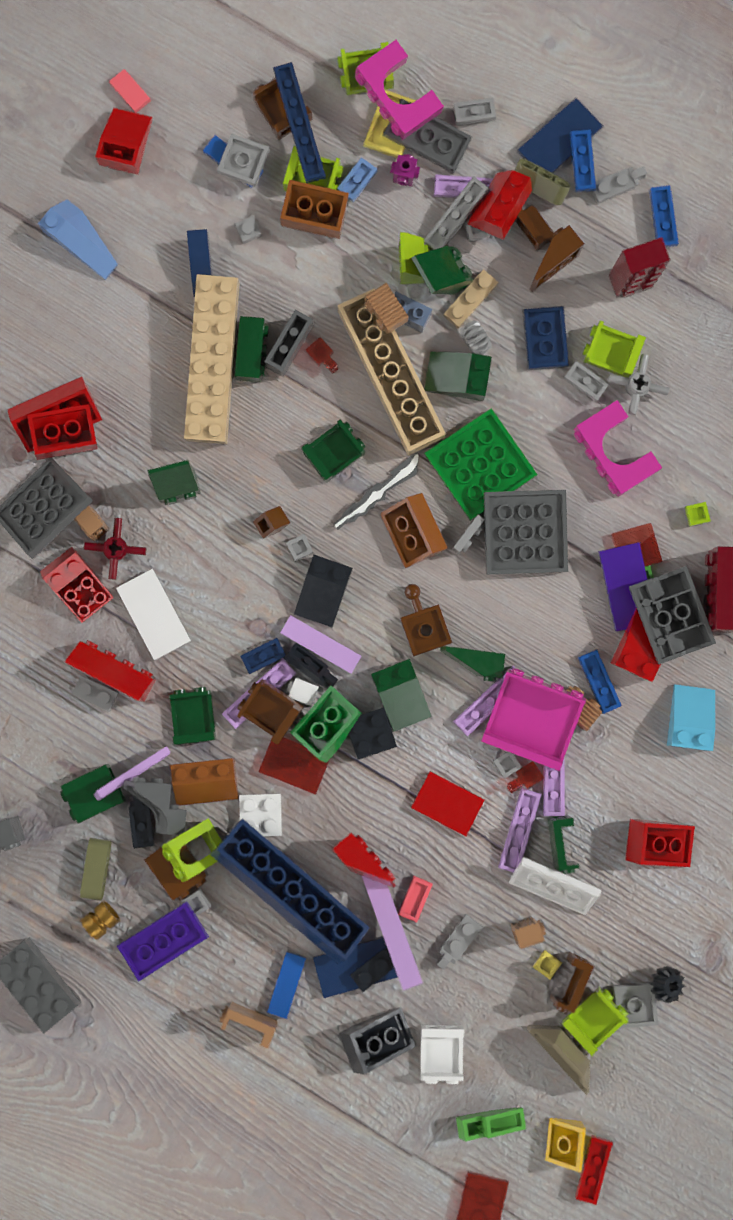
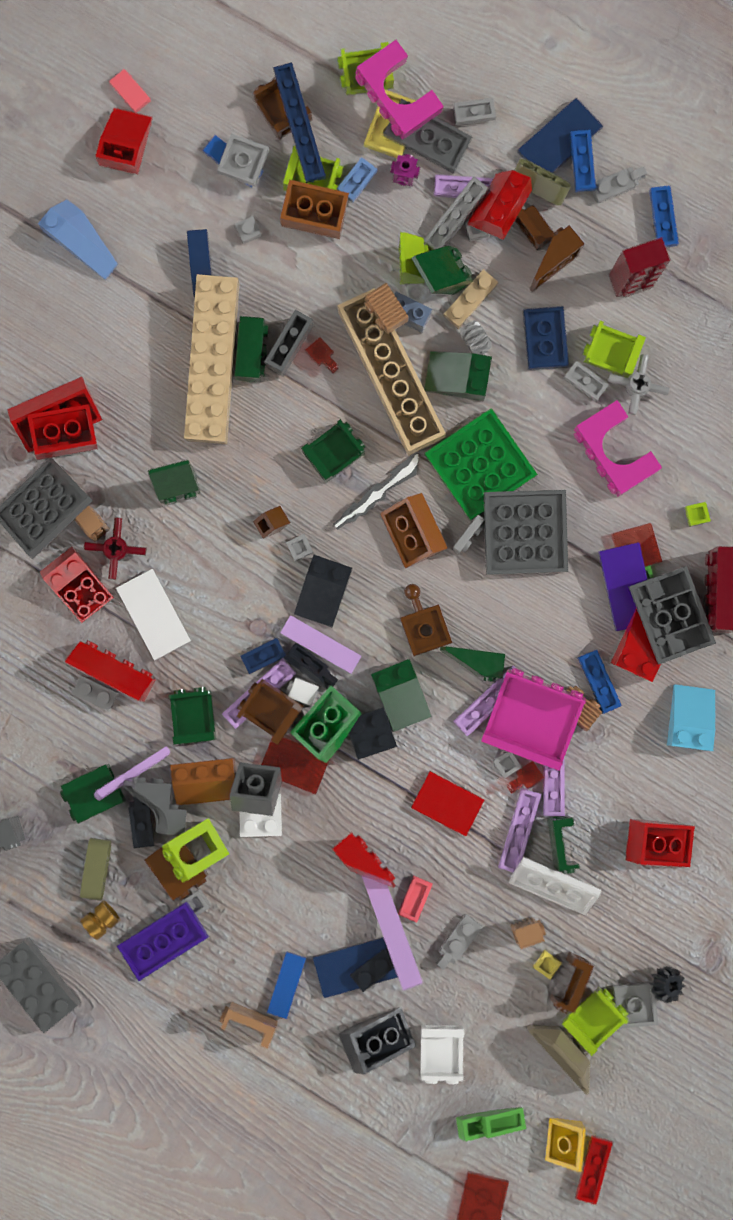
dark blue brick [211,818,370,964] -> none
none -> dark grey brick [230,762,282,816]

